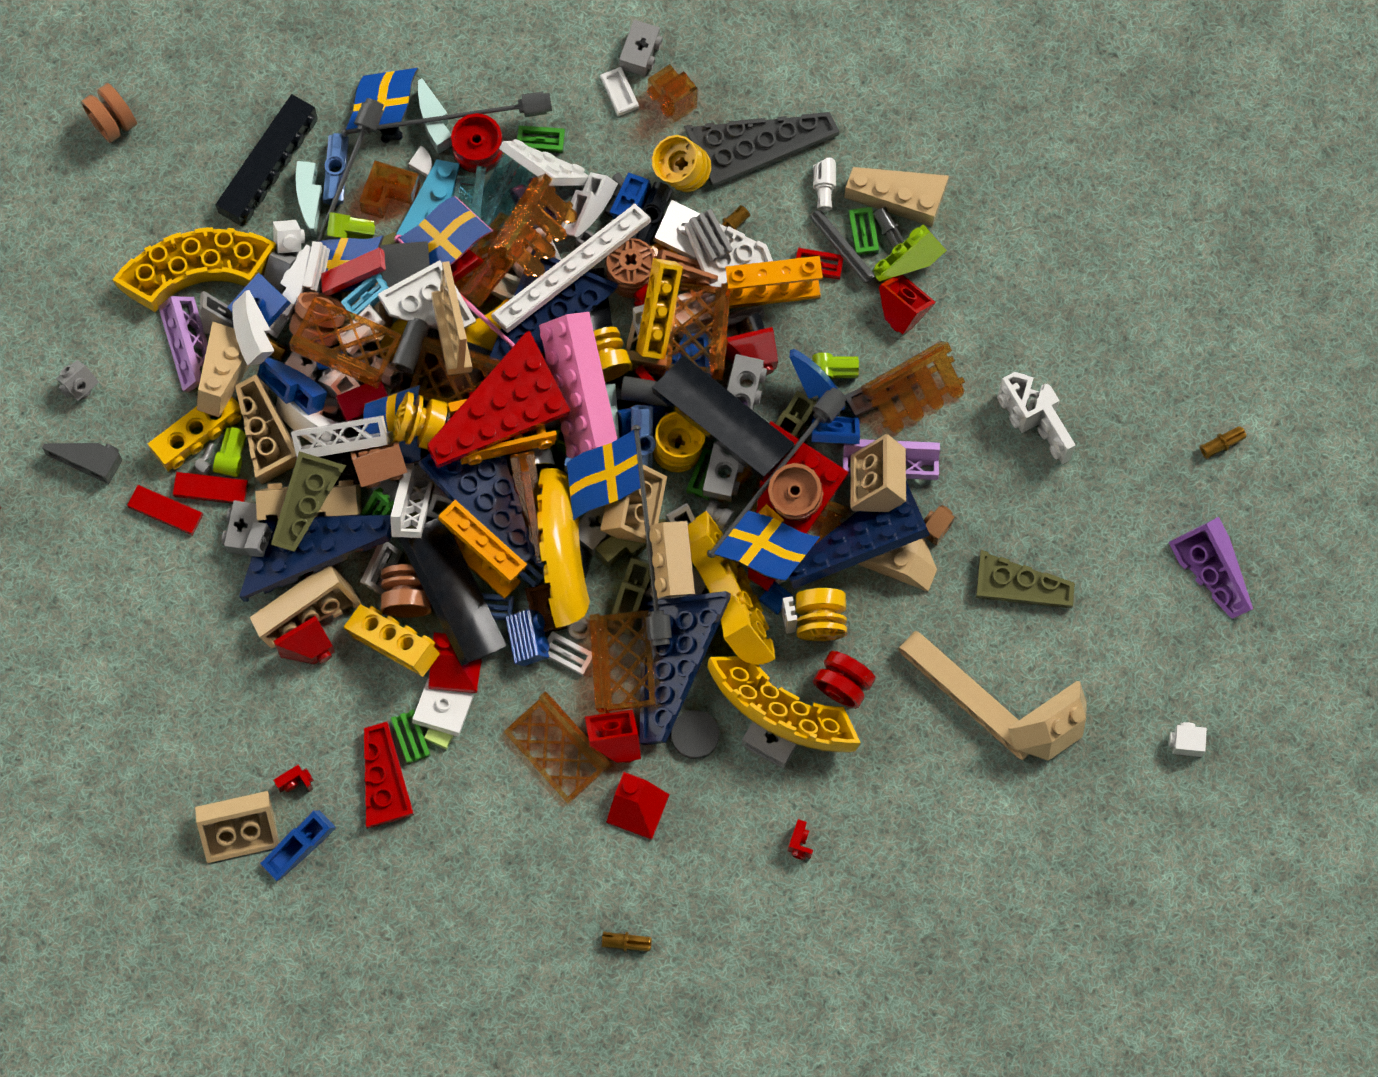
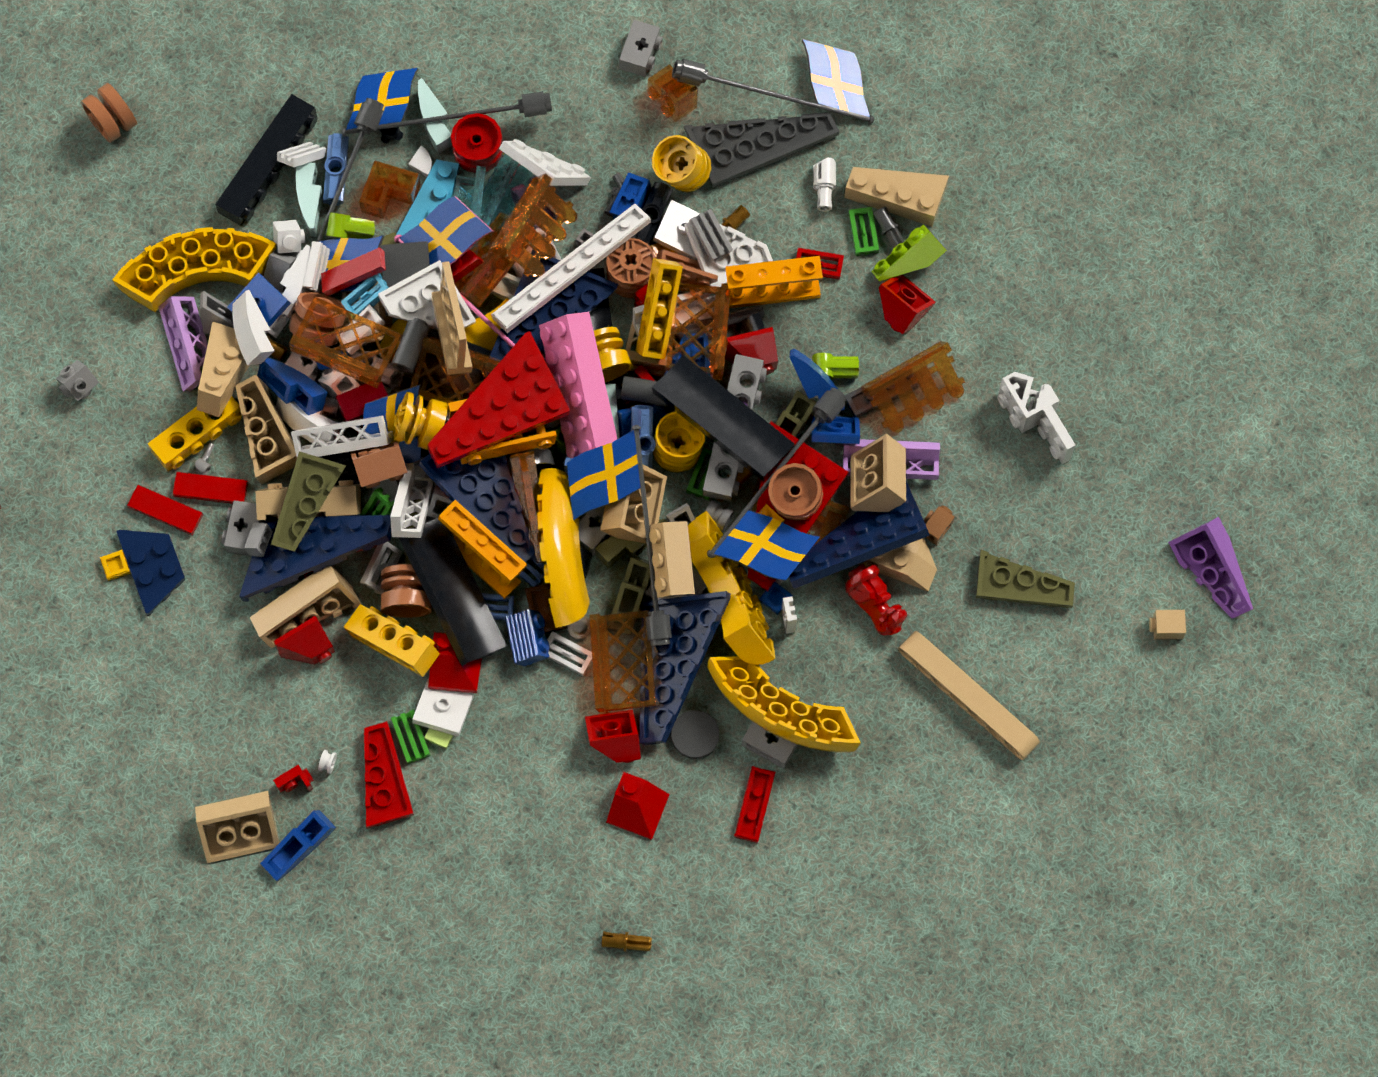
dark grey slope [42,443,122,484] -> none
lime piece [213,427,247,477] -> none
clear orange fence [504,691,613,804] -> none
bright green tile [517,125,565,153] -> none
white slope [558,172,618,237] -> none
white tile [600,67,639,116] -> none
red bracket [787,819,813,860] -> none
yellow wheel [795,588,847,641] -> none
dark grey axle [810,210,875,283] -> none
red wheel [813,651,876,709] -> none
tan wedge [1008,681,1087,761] -> none
white brick [1169,722,1207,757] -> none
pearl gold axle [1199,426,1247,459] -> none
none -> yellow tile [100,550,131,581]
none -> dark blue wing [116,530,186,616]
none -> white tile [277,142,327,167]
none -> white bush [318,750,337,774]
none -> flag [672,39,874,124]
none -> red tile [734,766,776,843]
none -> red animal [845,564,908,636]
none -> tan brick [1149,610,1186,639]

